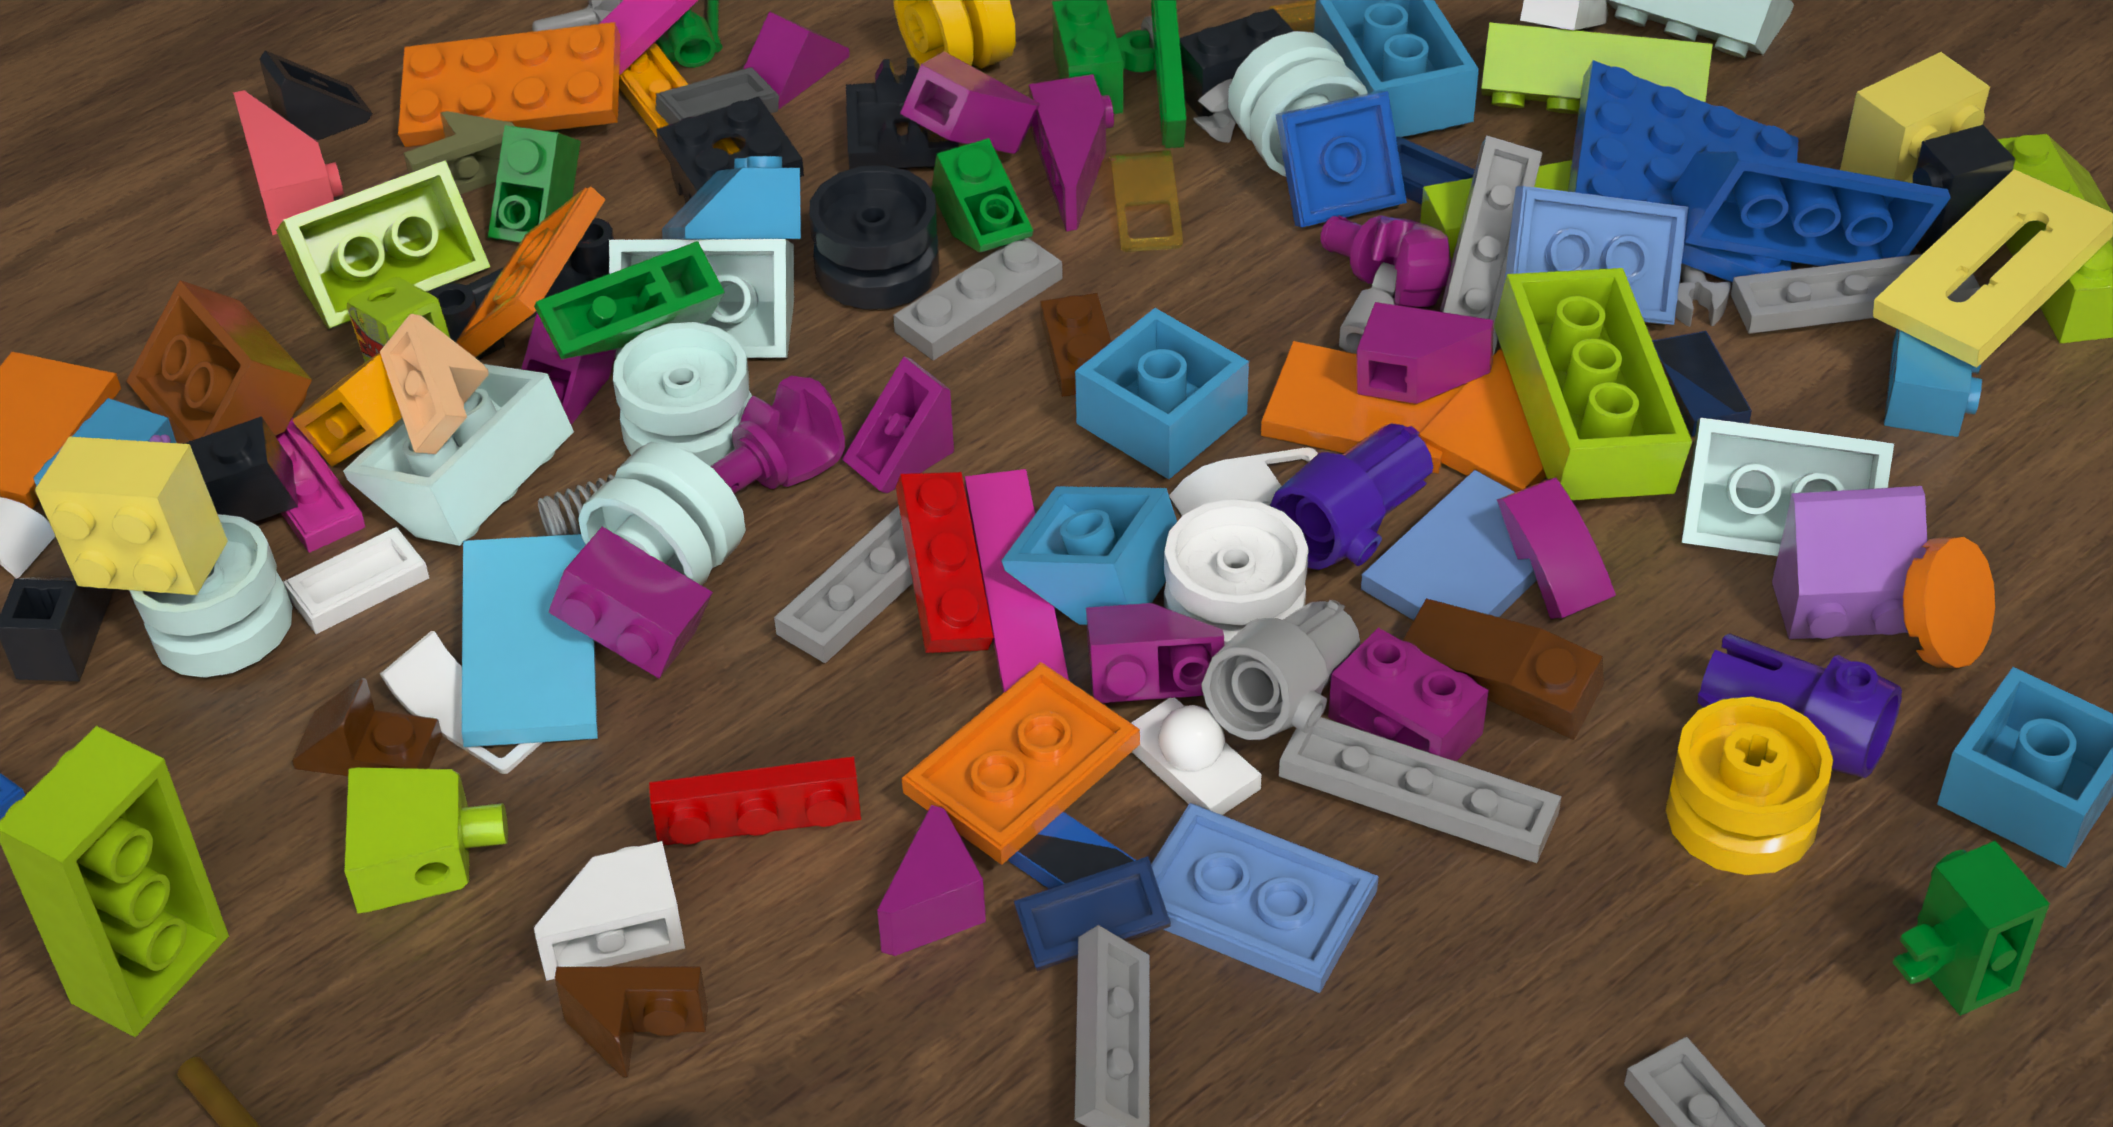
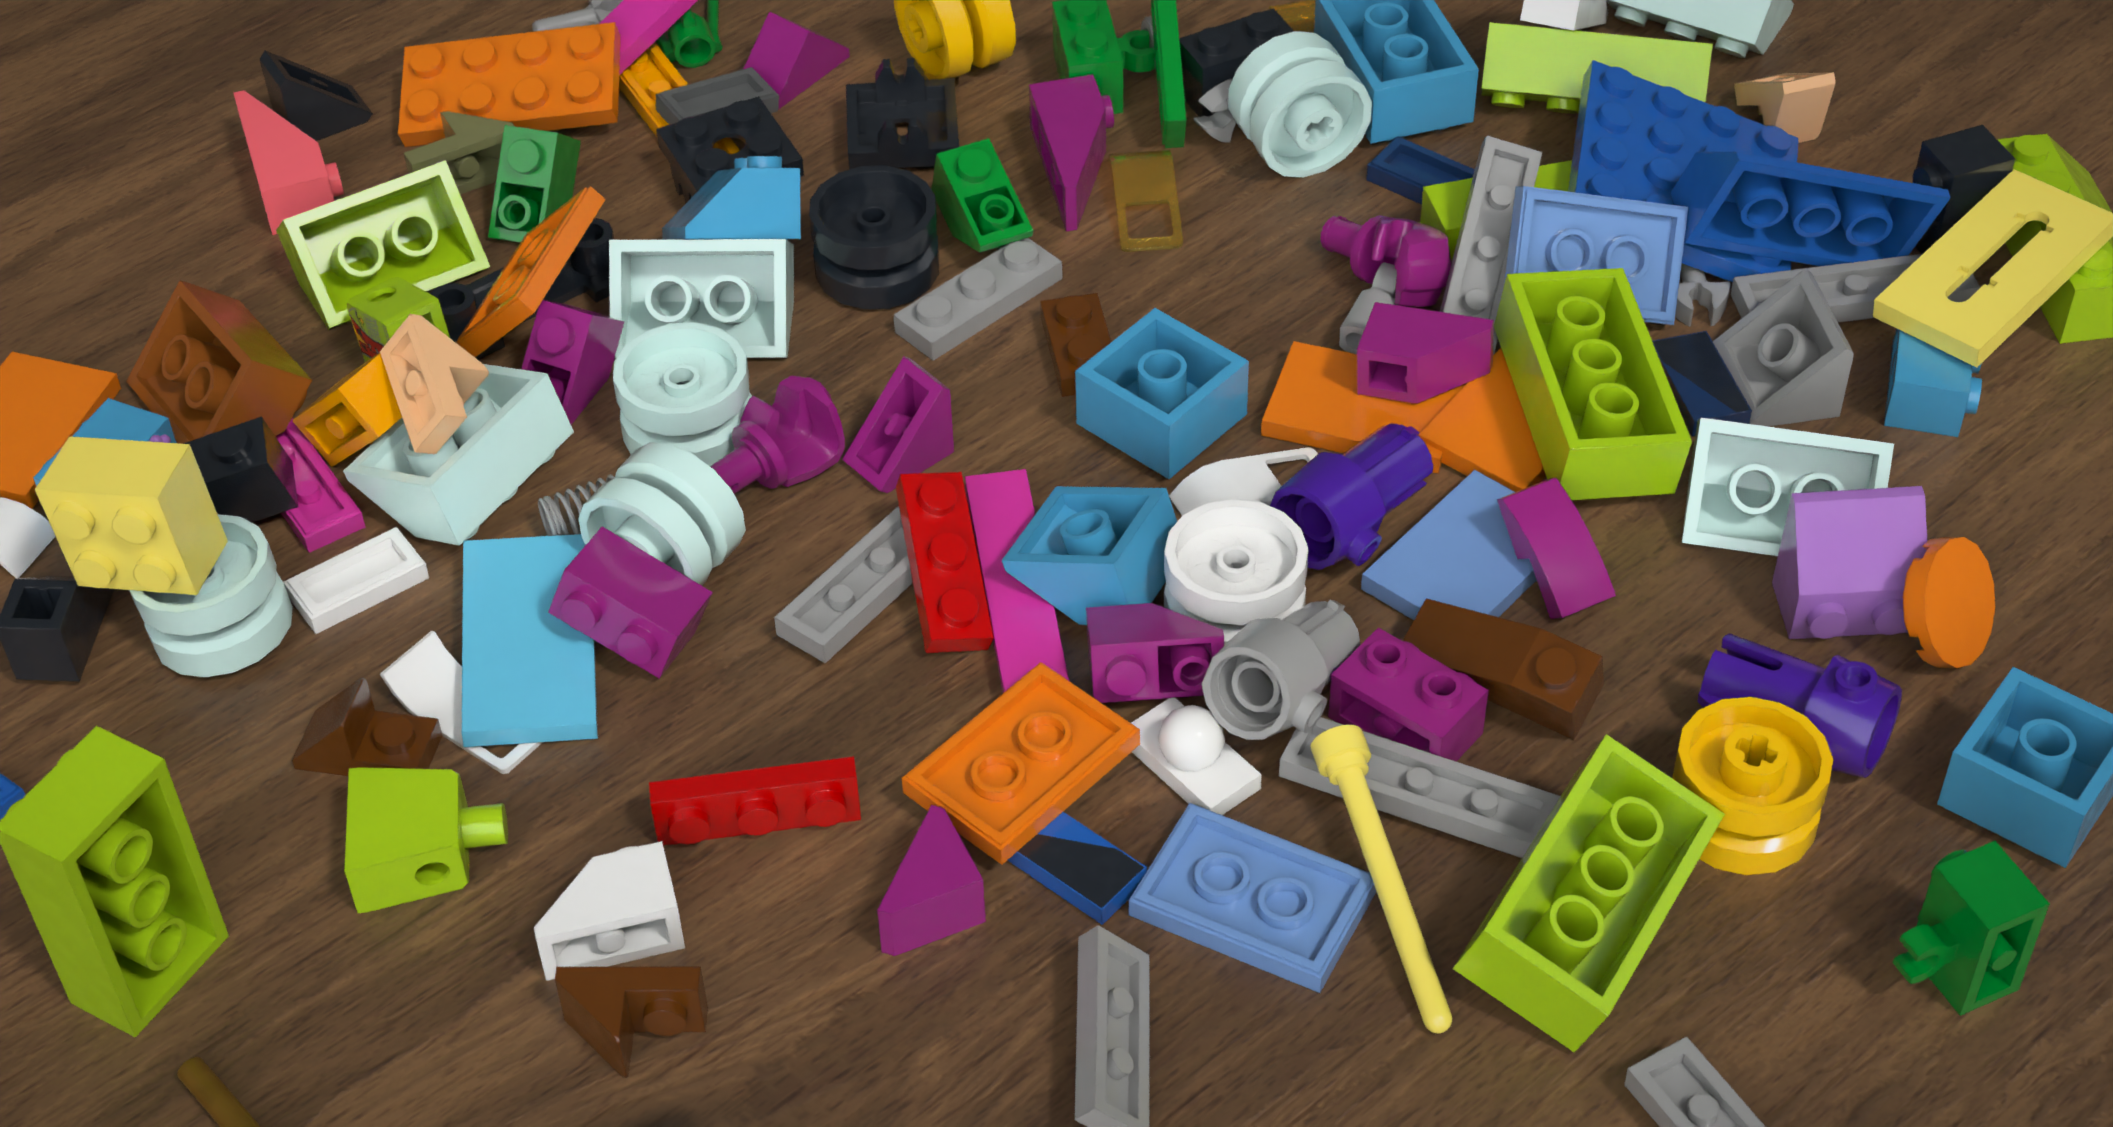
green slope [534,241,725,359] -> none
magenta slope [900,51,1040,154] -> none
dark blue tile [1014,857,1171,971] -> none
blue tile [1275,90,1407,227] -> none
light yellow brick [1840,52,1990,183] -> none
none -> light yellow piece [1310,725,1452,1033]
none -> lime brick [1453,734,1725,1053]
none -> light grey slope [1713,268,1854,427]
none -> light nougat slope [1734,72,1836,143]

